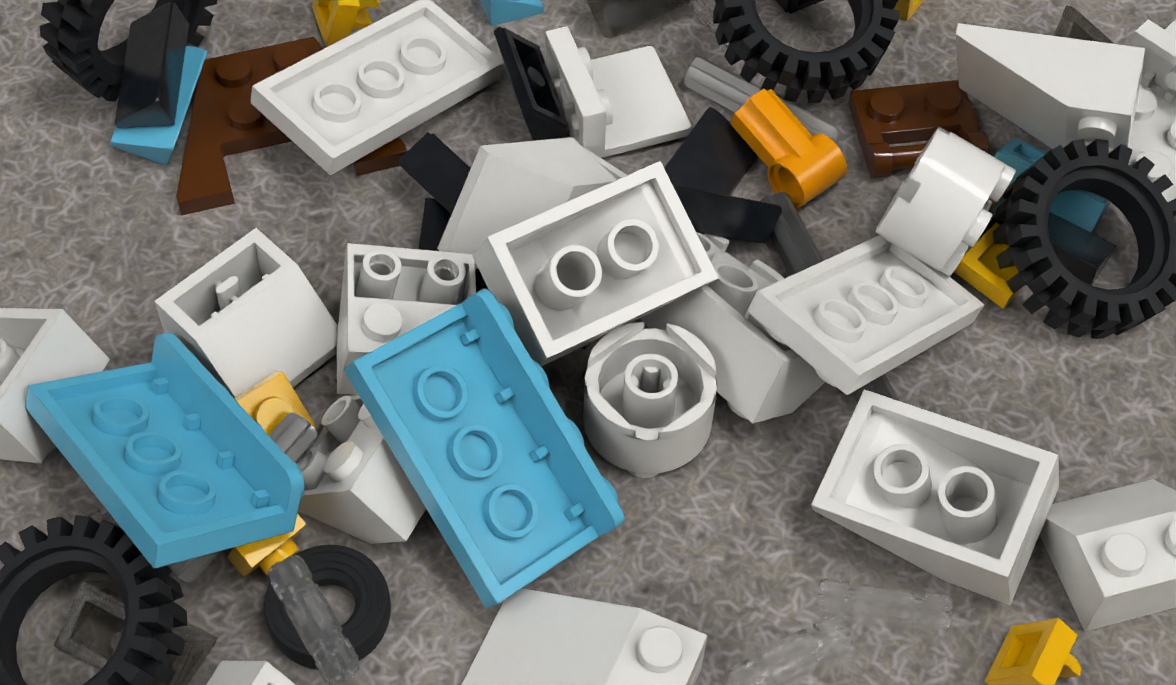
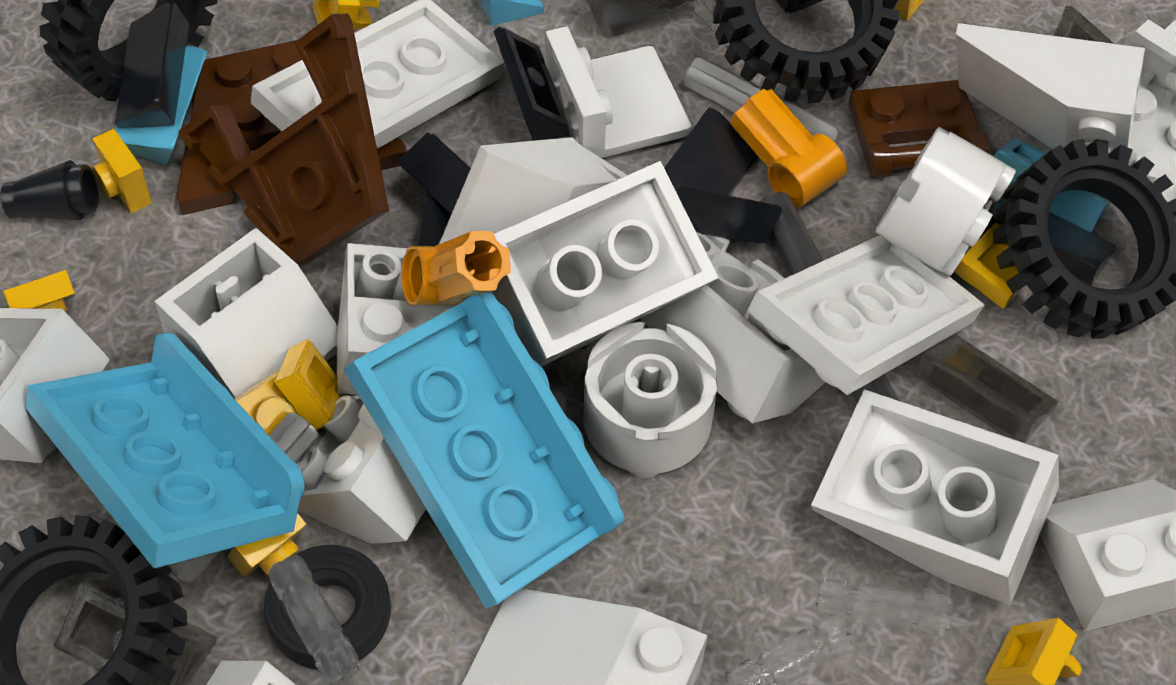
none -> black cone [0,160,99,220]
none -> yellow plate [3,270,75,311]
none -> yellow plate [92,128,152,213]
none -> reddish brown wing [178,13,389,266]
none -> yellow tile [275,339,341,430]
none -> light orange piece [401,231,511,305]
none -> clear smoke slope [915,334,1059,444]

